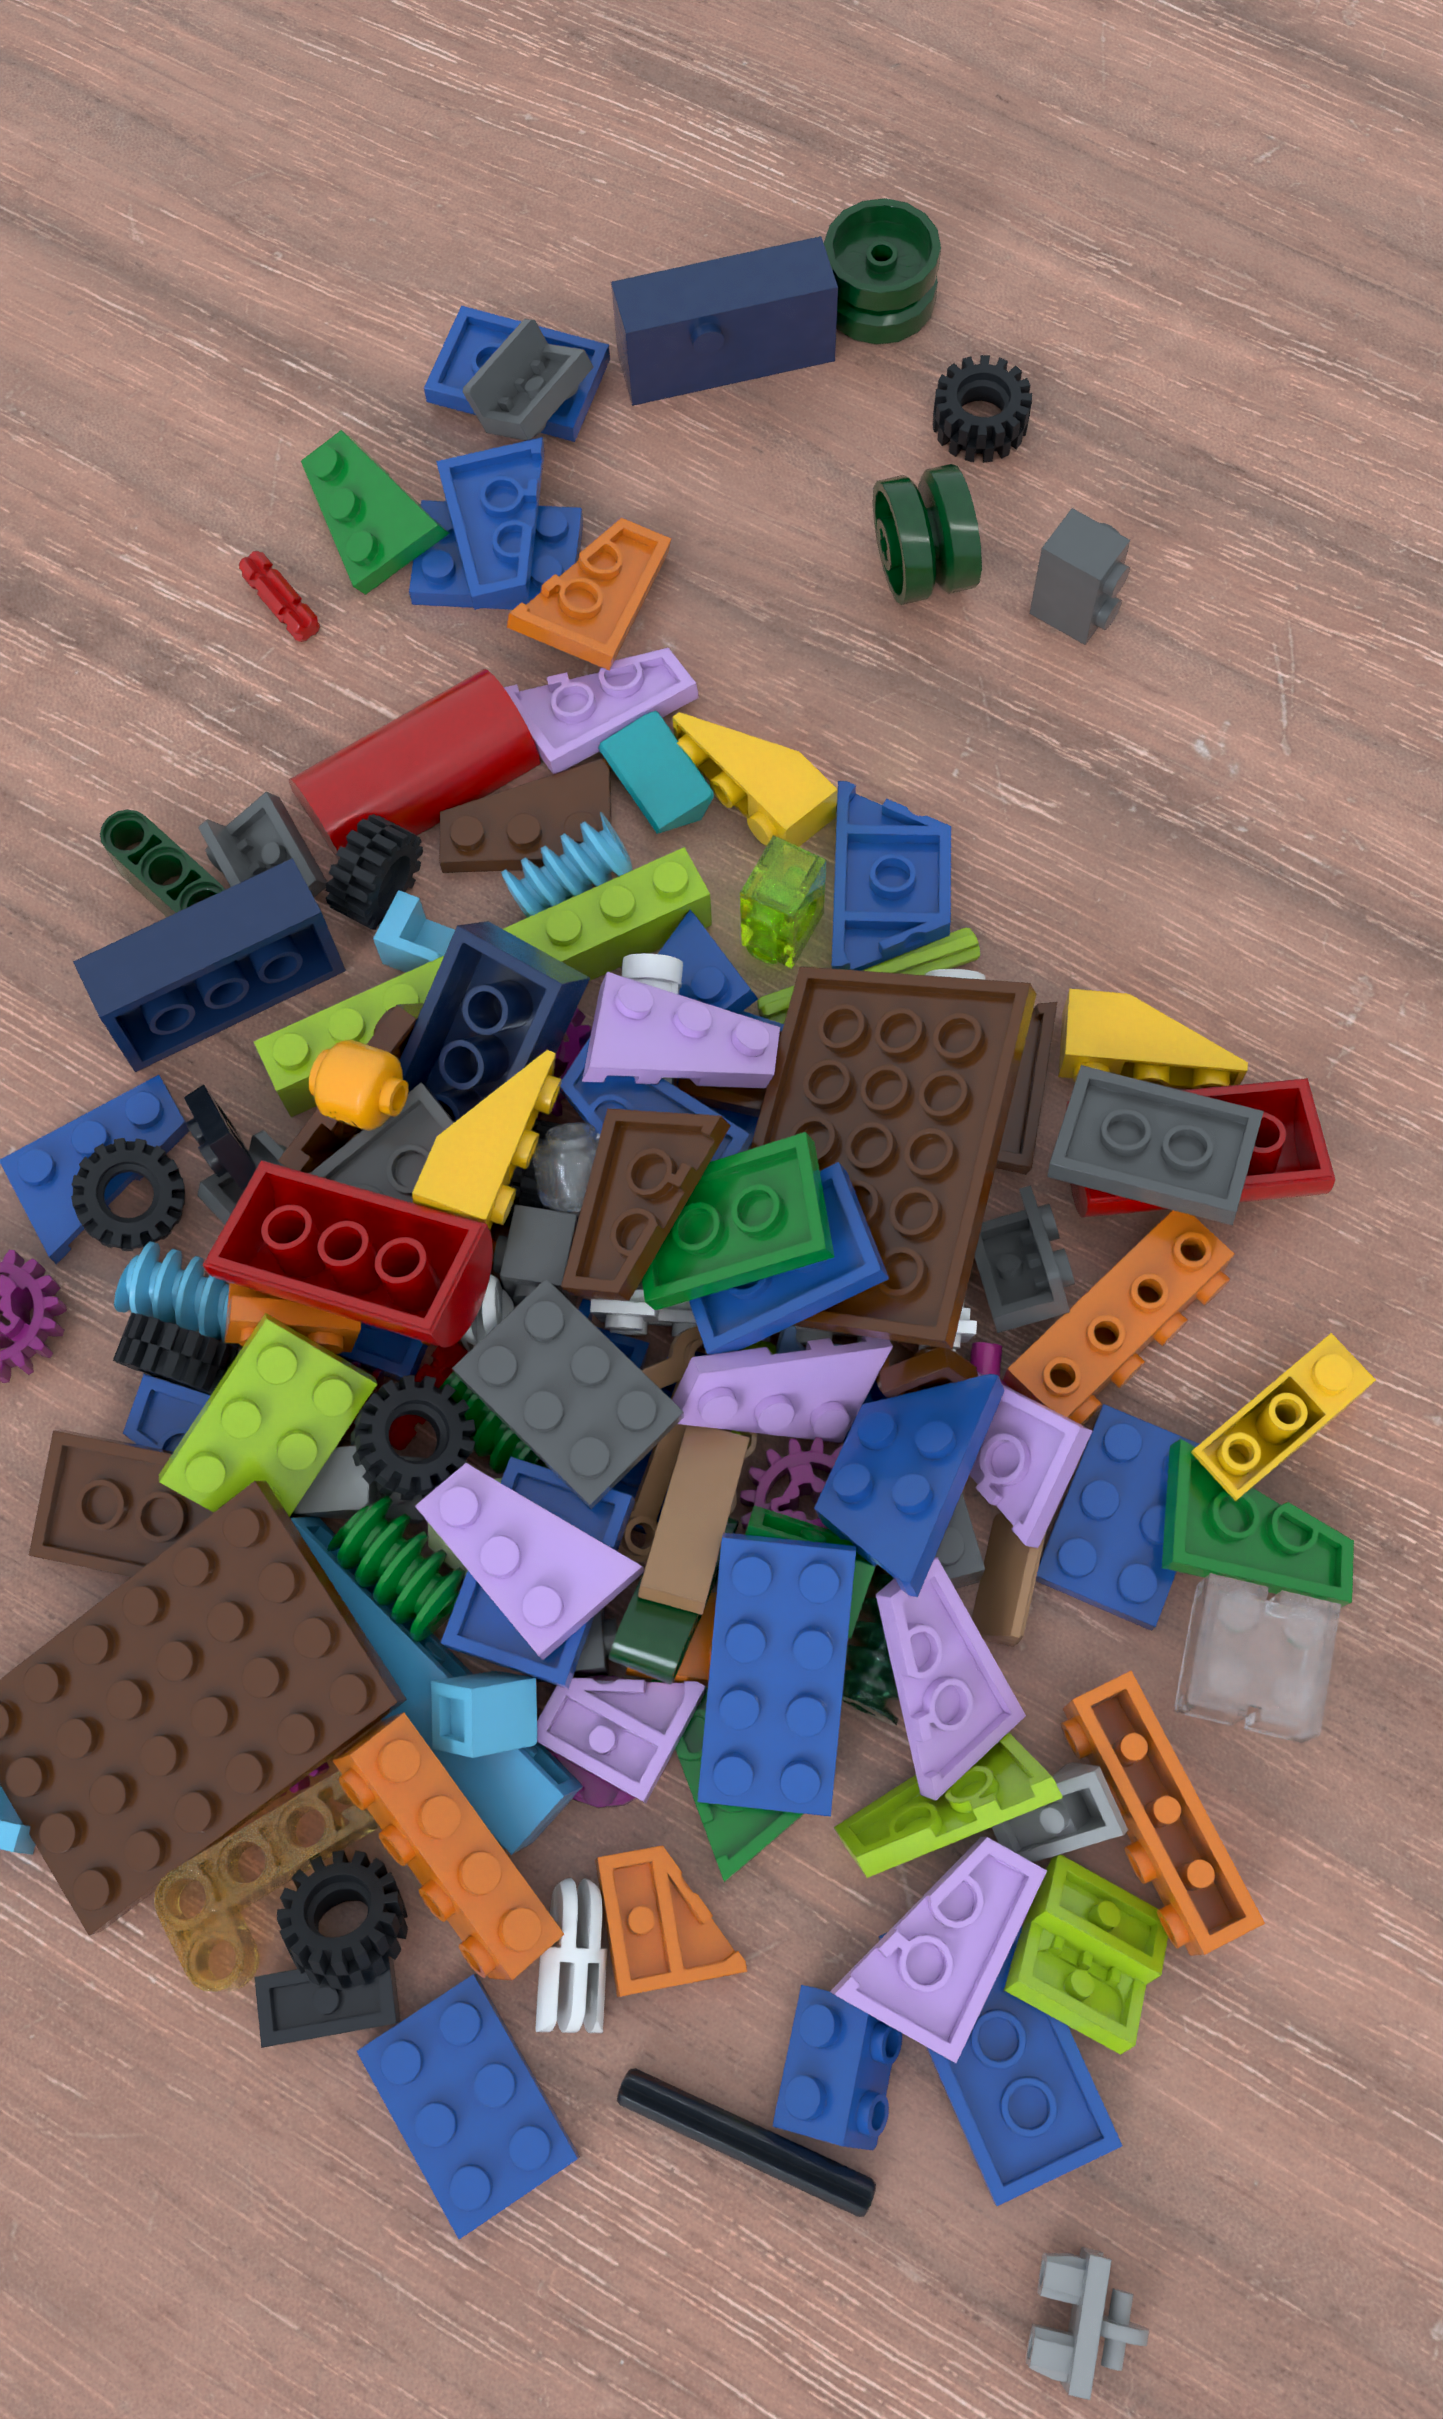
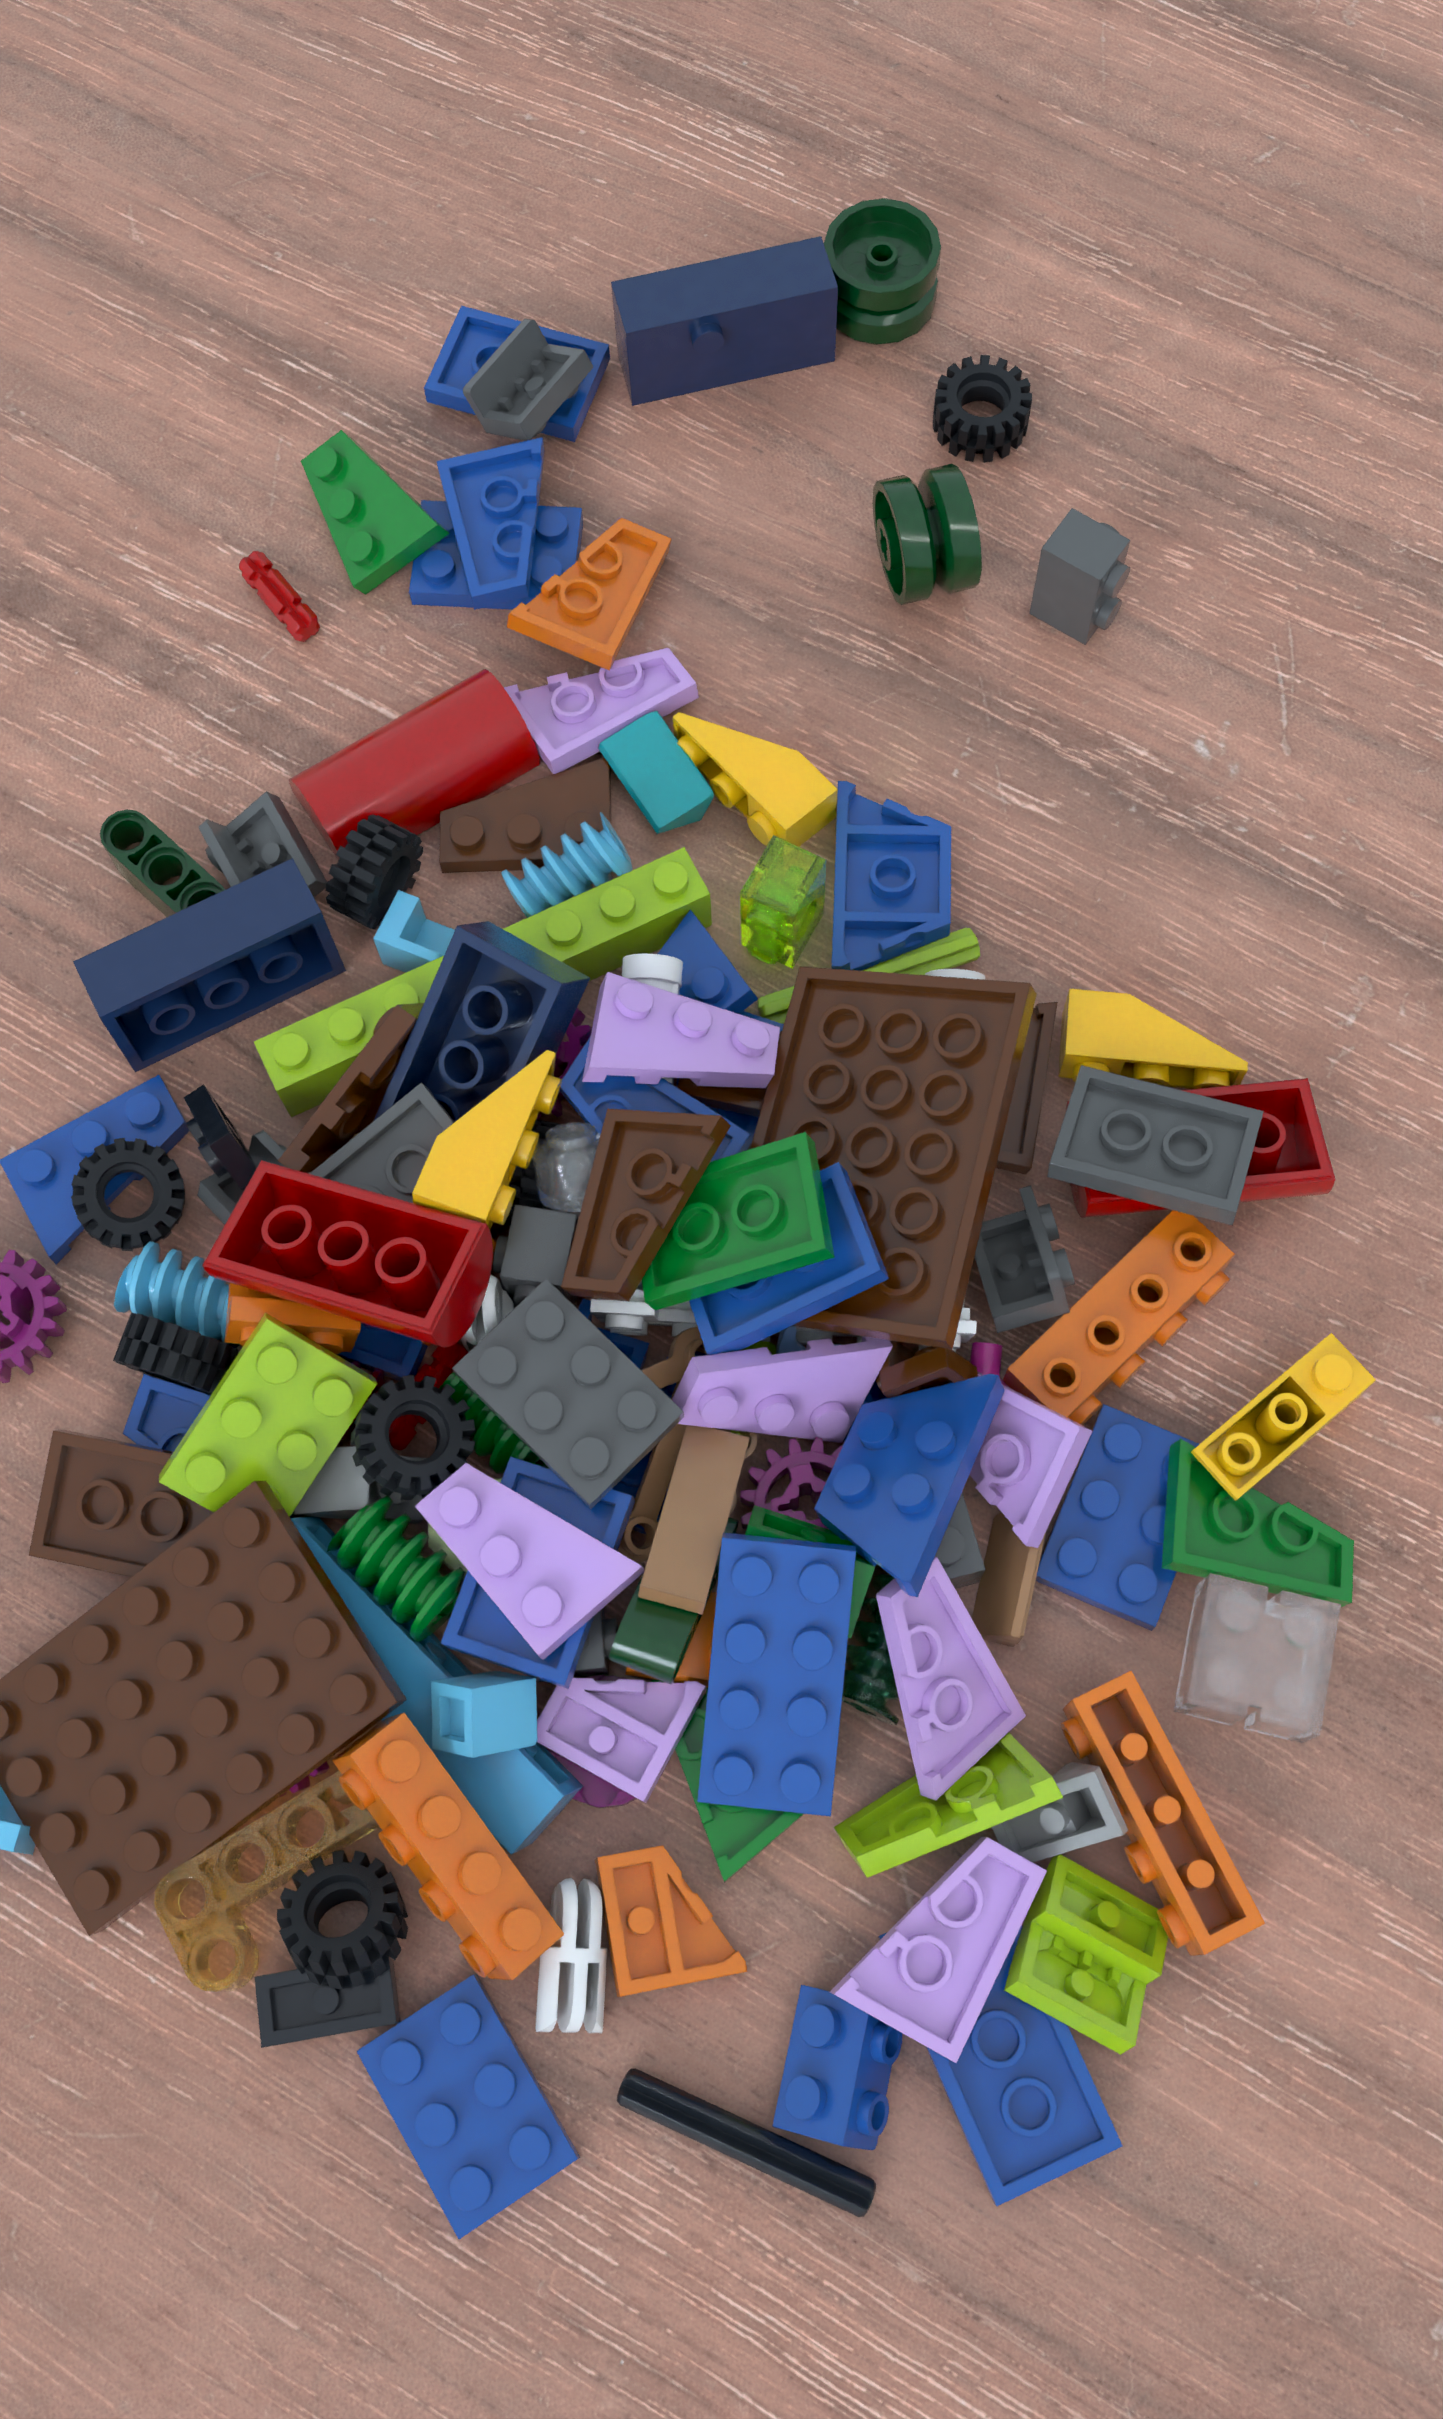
light orange head [309,1040,408,1131] -> none
light grey hips [1026,2247,1149,2400] -> none

